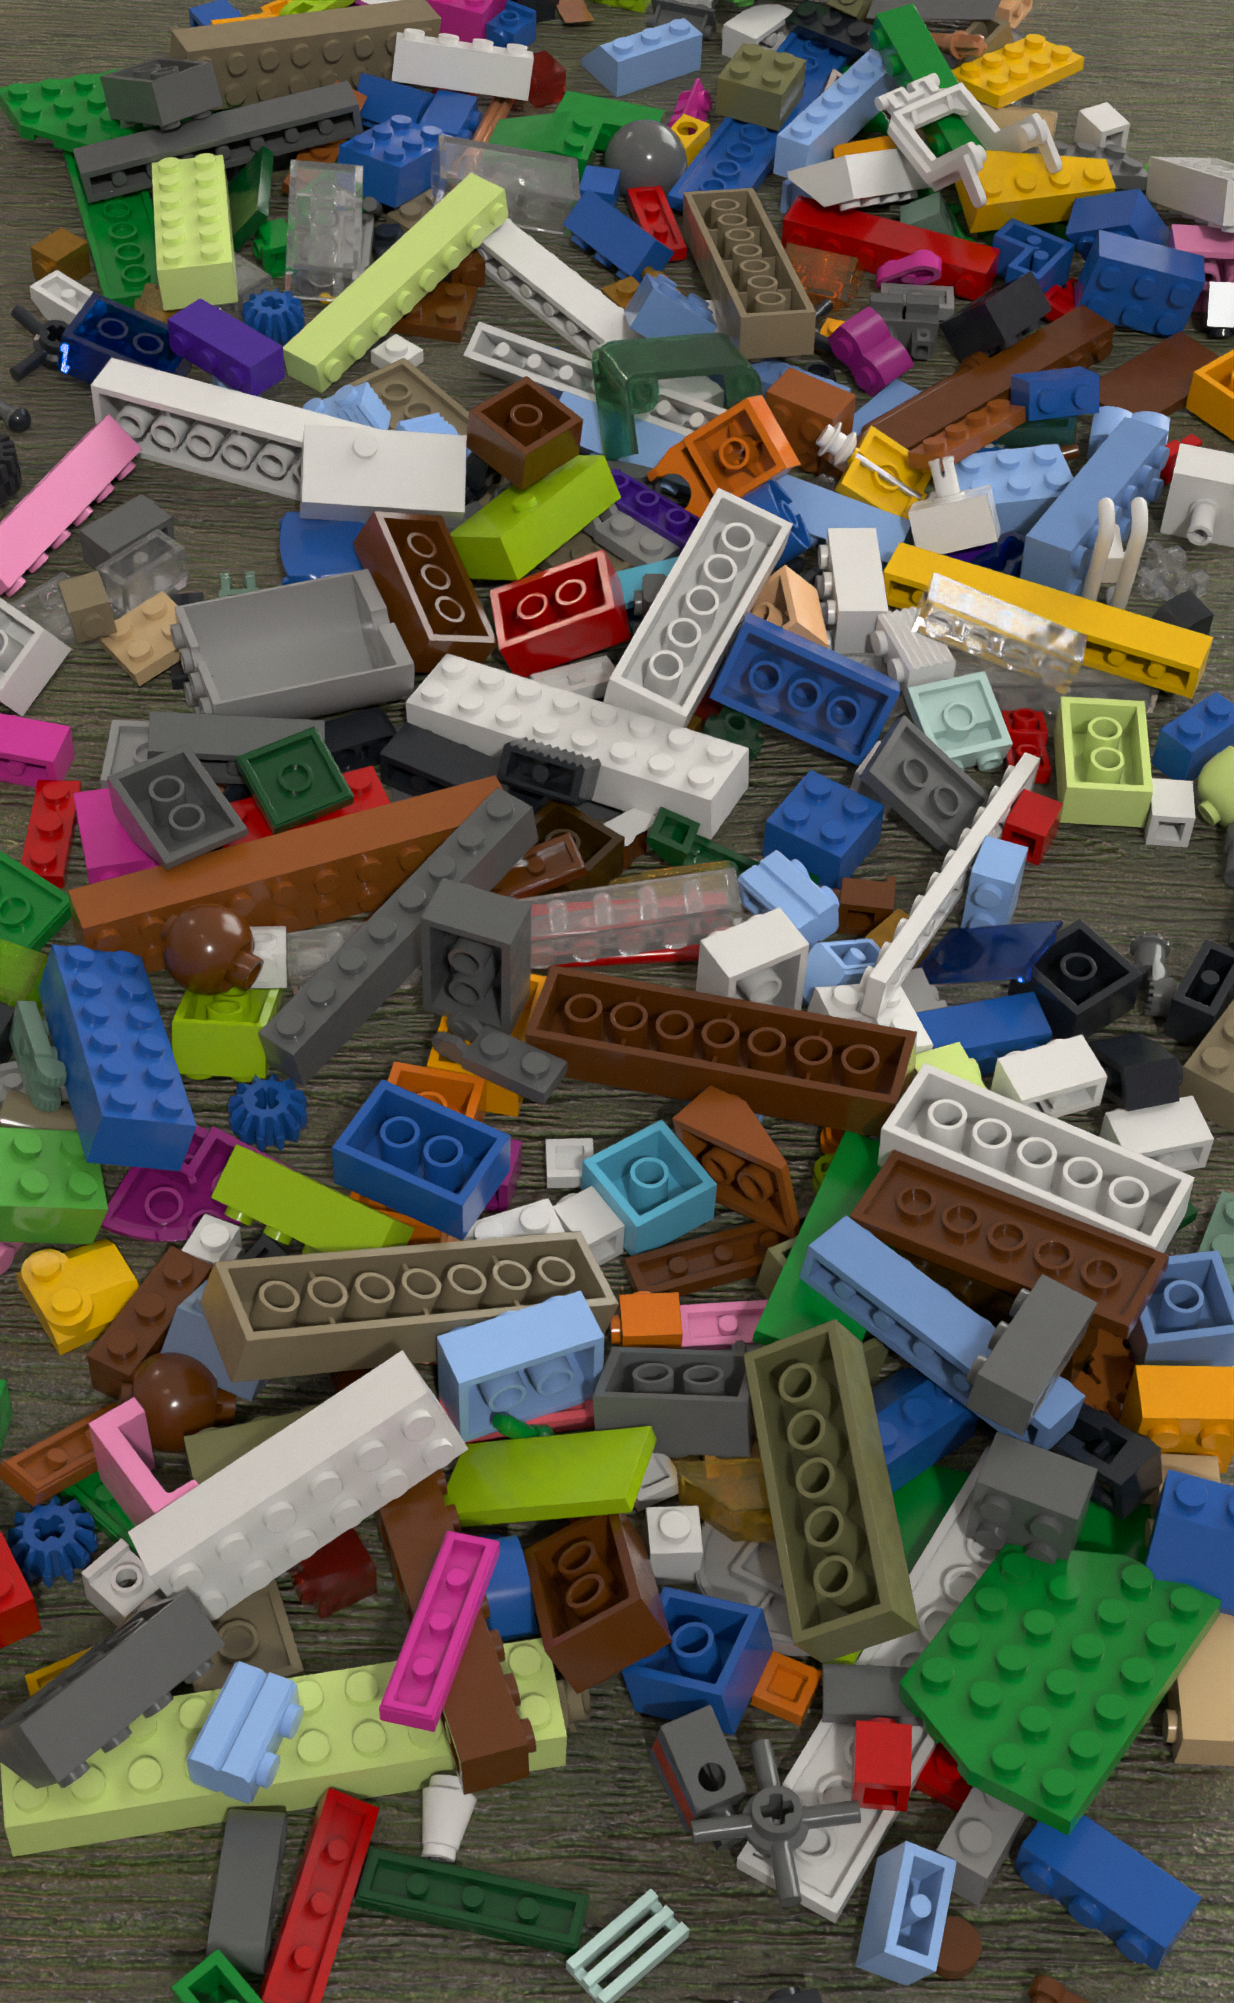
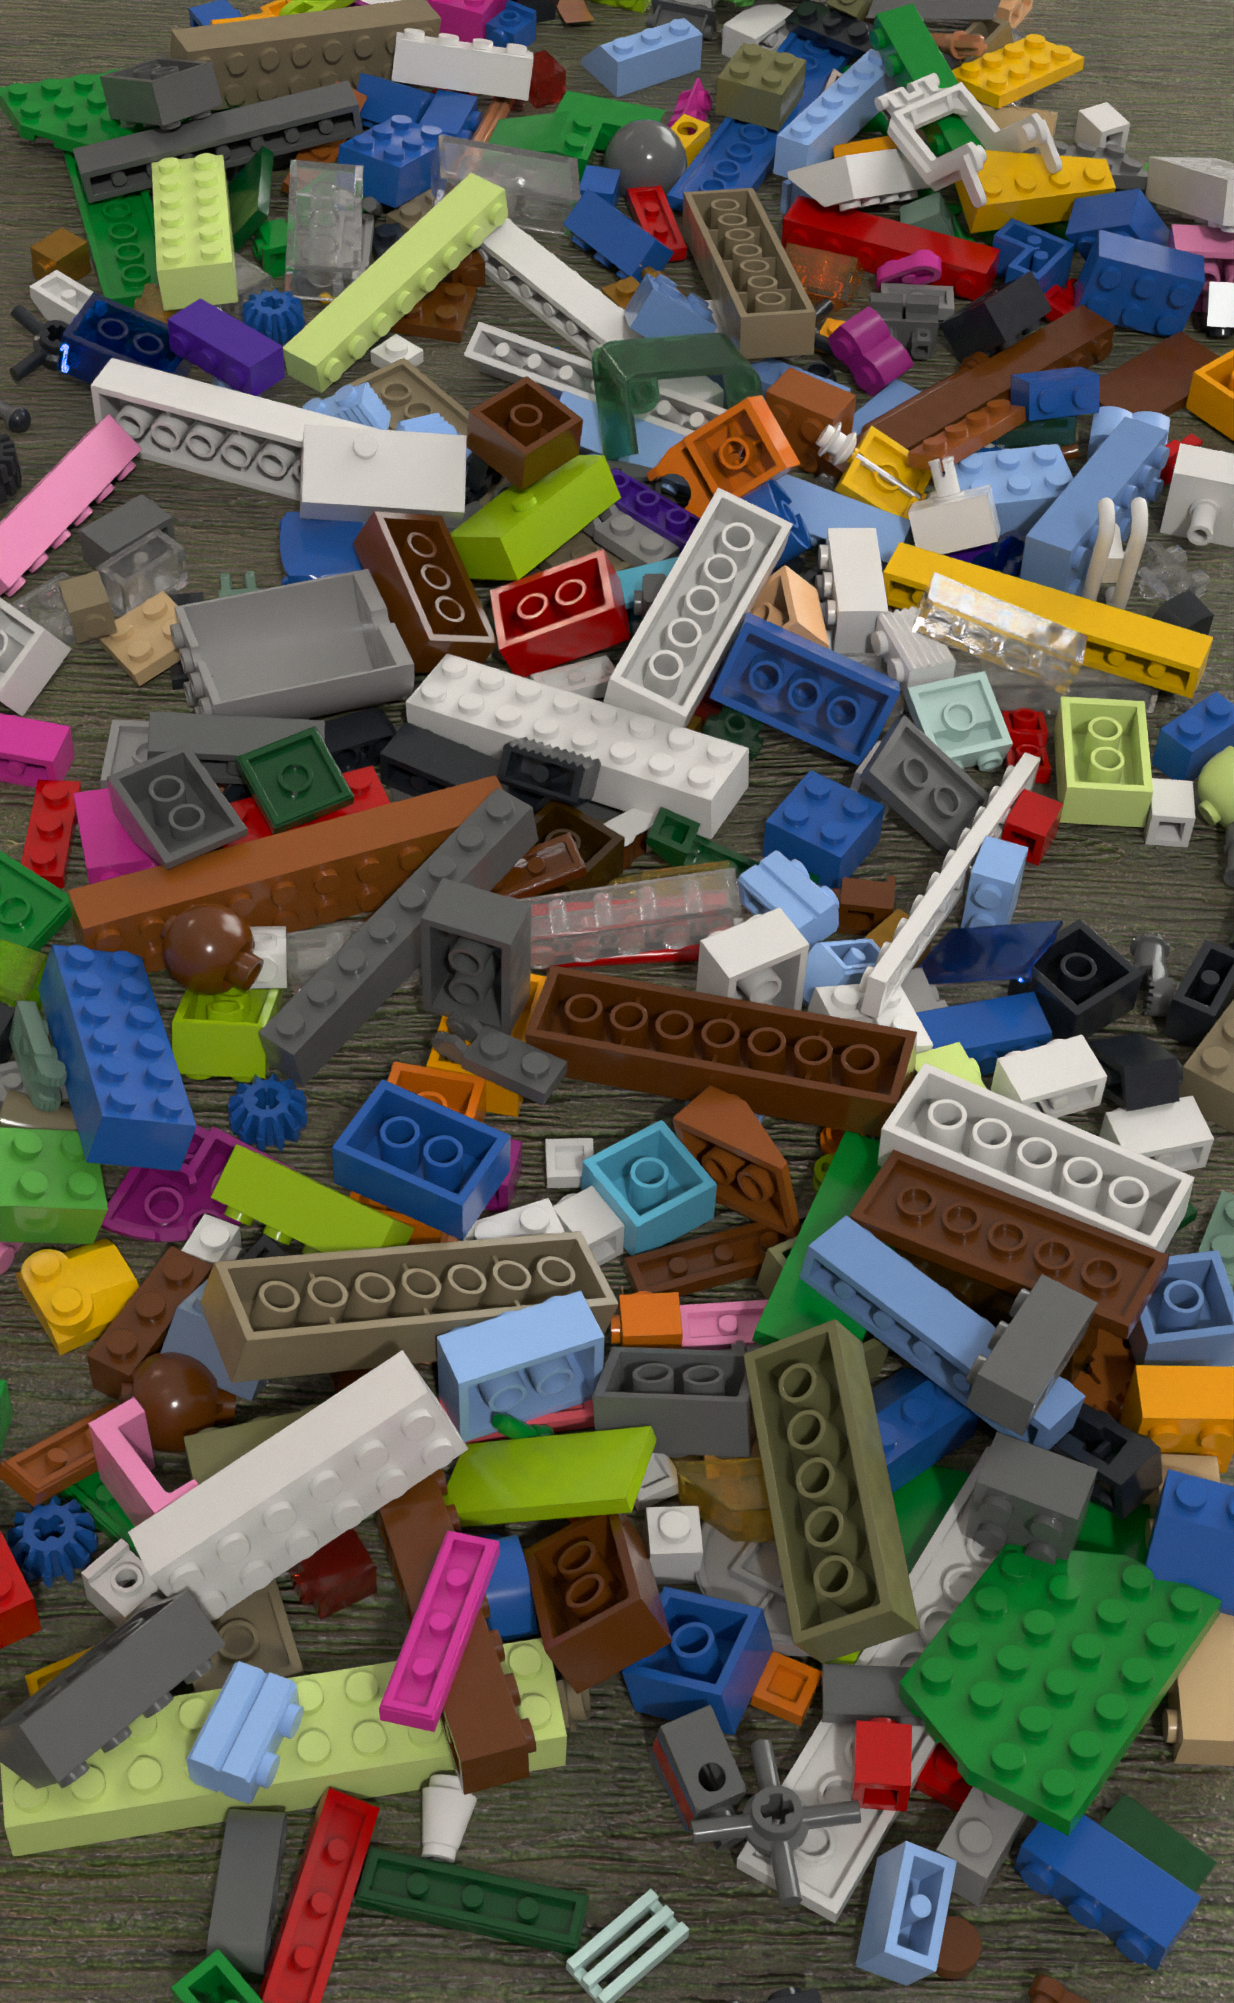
none -> dark green tile [1099,1793,1217,1893]

